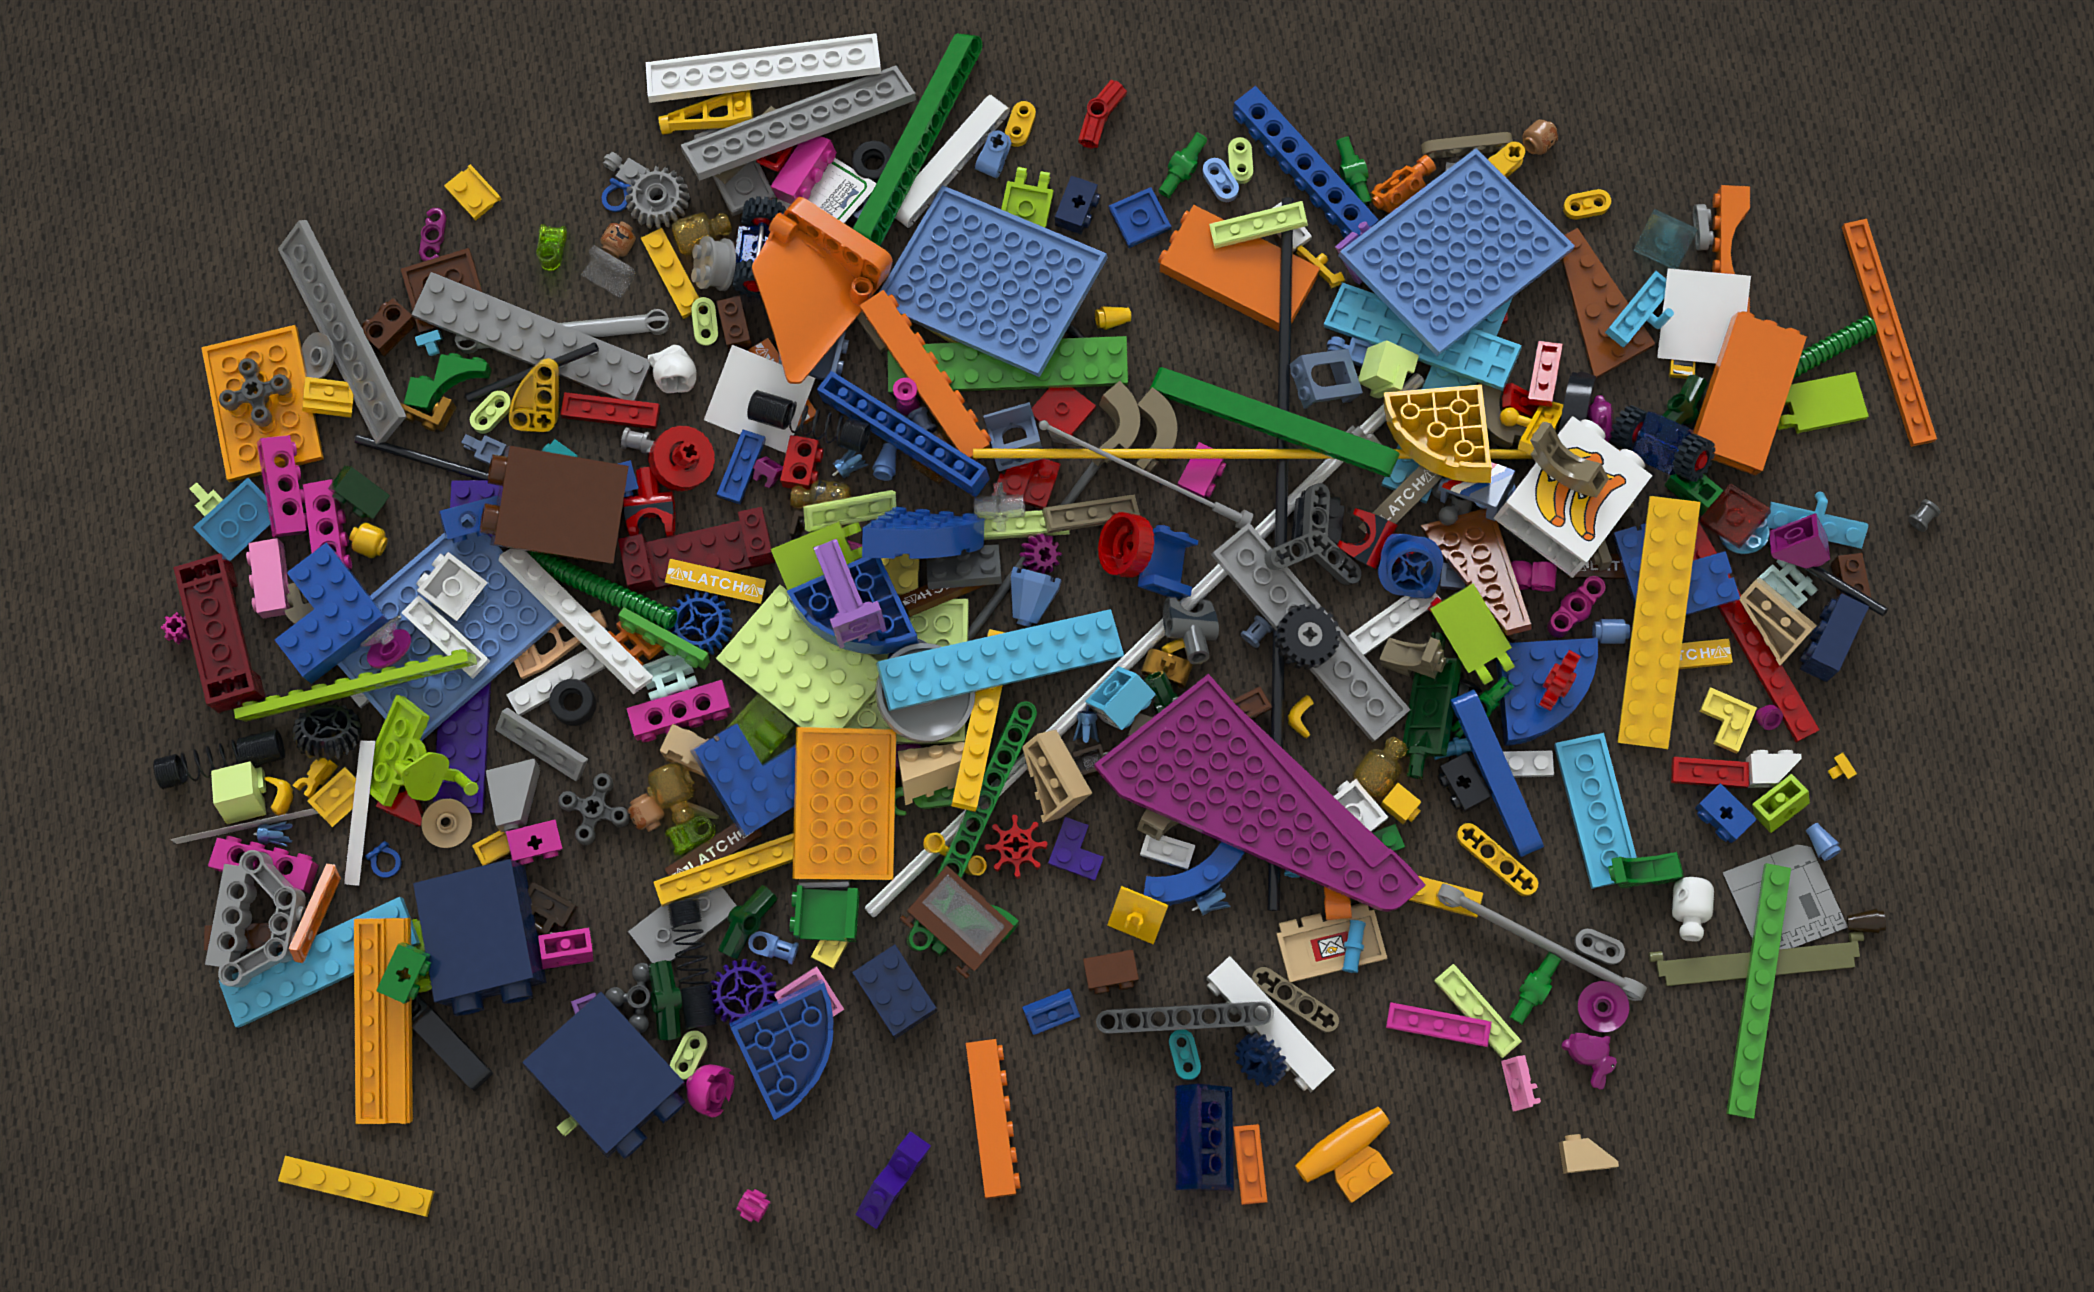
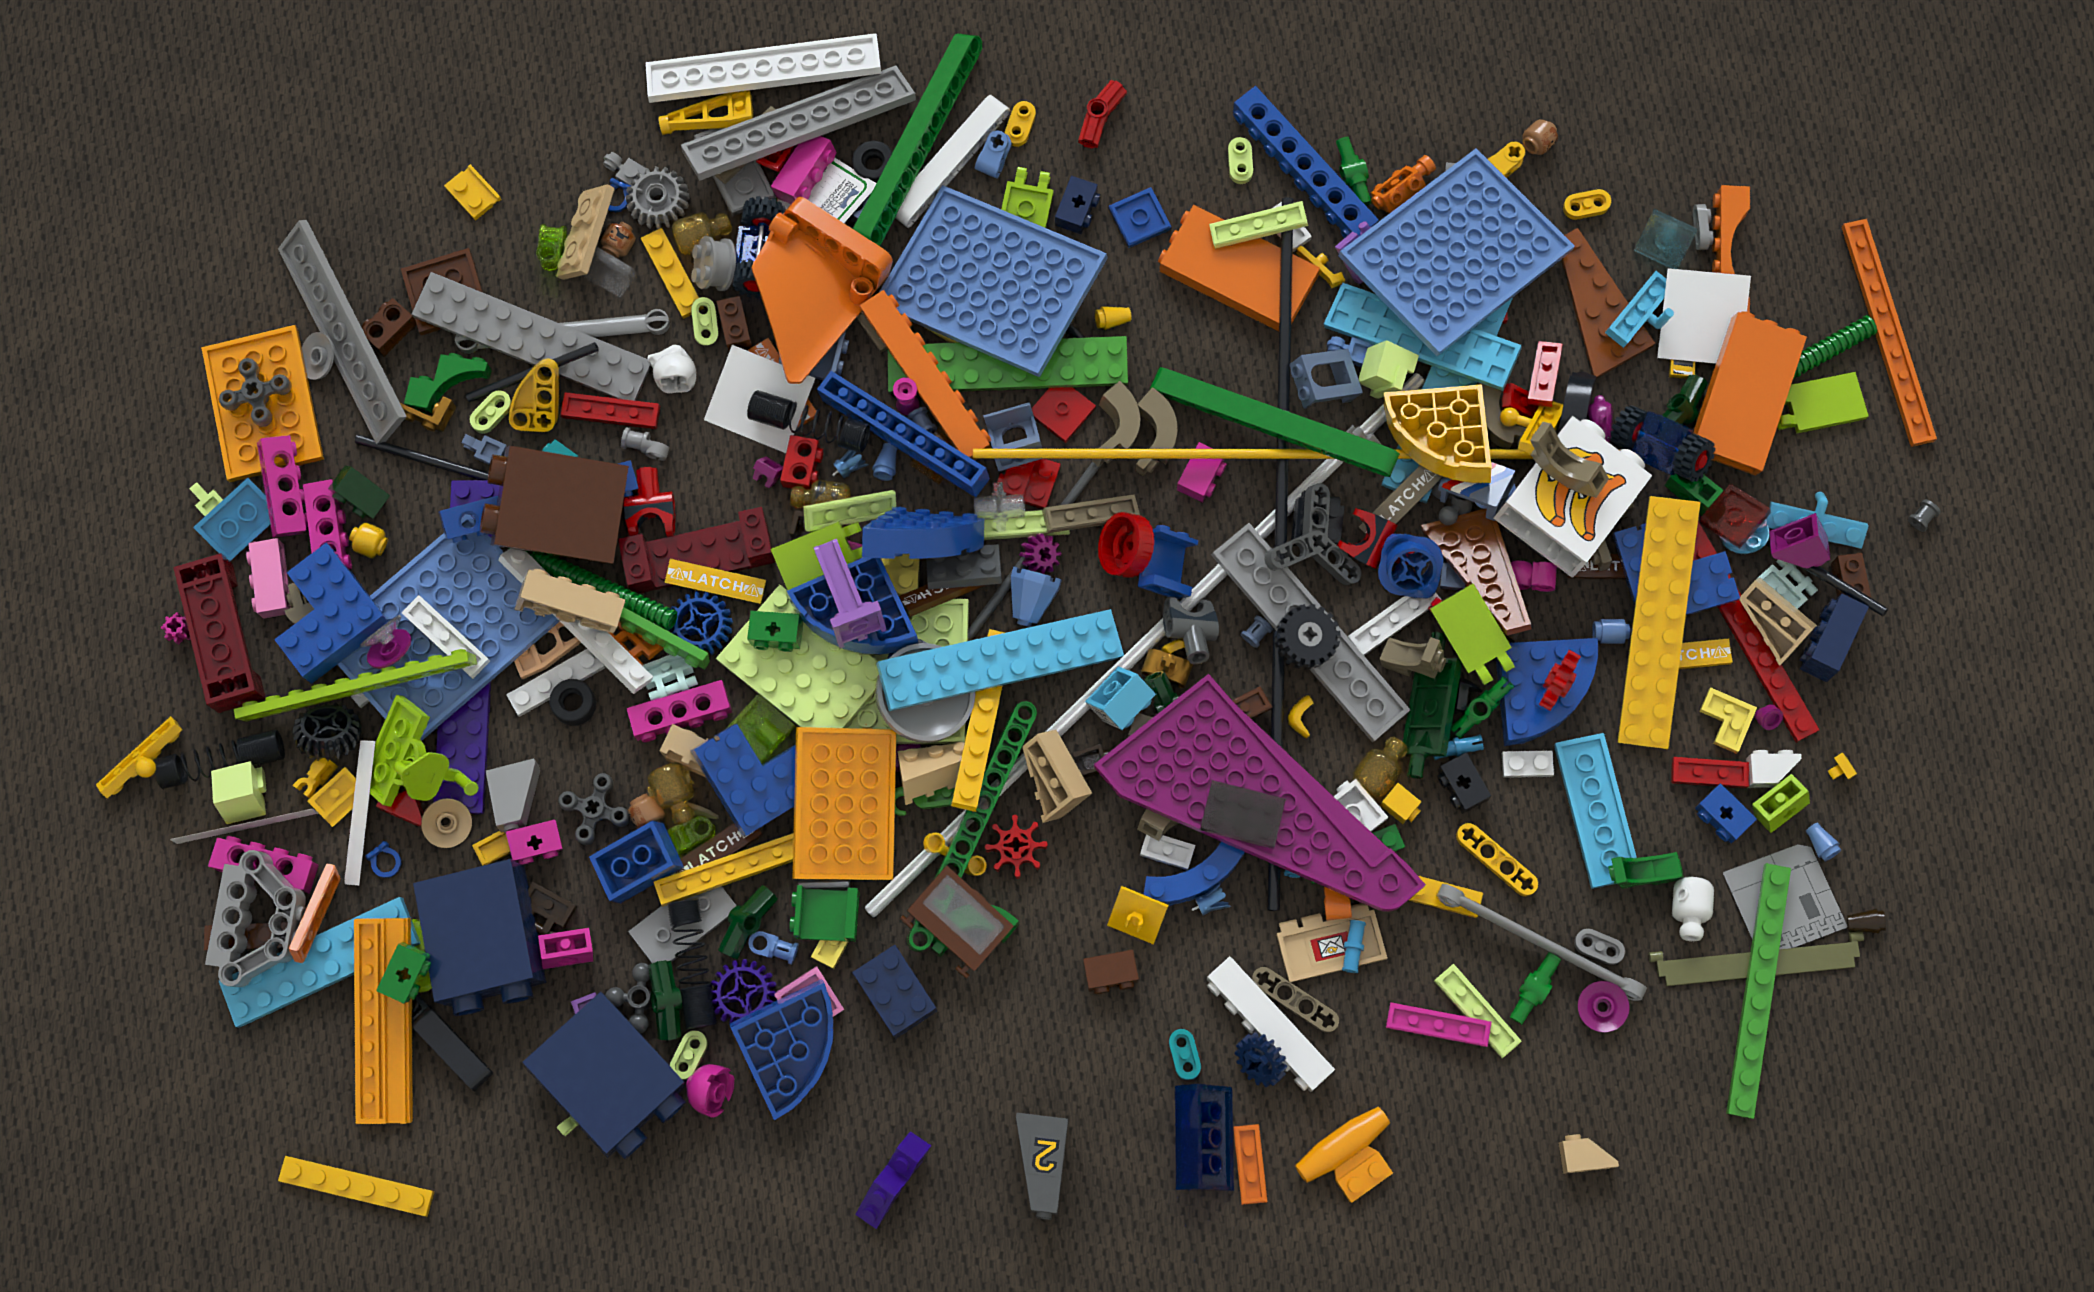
flat silver piece [253,821,293,847] -> none
yellow hair [264,777,294,816] -> none
yellow plate [302,377,354,418] -> none
medium azure tile [415,330,443,356] -> none
white plate [416,552,488,621] -> none
magenta piece [419,208,446,261] -> none
light grey plate [495,708,588,781] -> none
red piece [649,426,715,491] -> none
blue plate [717,429,766,505] -> none
dark pink gear [736,1189,770,1222] -> none
orange brick [966,1039,1021,1199] -> none
blue slope [1022,989,1080,1035] -> none
light grey piece [1039,420,1253,529] -> none
dark purple plate [1048,817,1104,881] -> none
flat silver piece [1073,705,1099,743] -> none
dark grey beam [1096,1001,1274,1033] -> none
green pin [1158,132,1207,199] -> none
light blue plate [1203,158,1239,202] -> none
dark tan beam [1421,132,1513,159] -> none
blue beam [1450,689,1544,858] -> none
bright pink plate [1501,1055,1541,1112] -> none
dark pink piece [1547,576,1605,638] -> none
magenta animal [1561,1033,1617,1090] -> none
none -> yellow plate [96,716,182,798]
none -> tan wedge [514,569,625,633]
none -> tan piece [556,184,614,280]
none -> blue brick [589,821,684,903]
none -> green brick [747,611,803,652]
none -> dark grey slope [1016,1113,1068,1220]
none -> clear smoke plate [1200,780,1286,849]

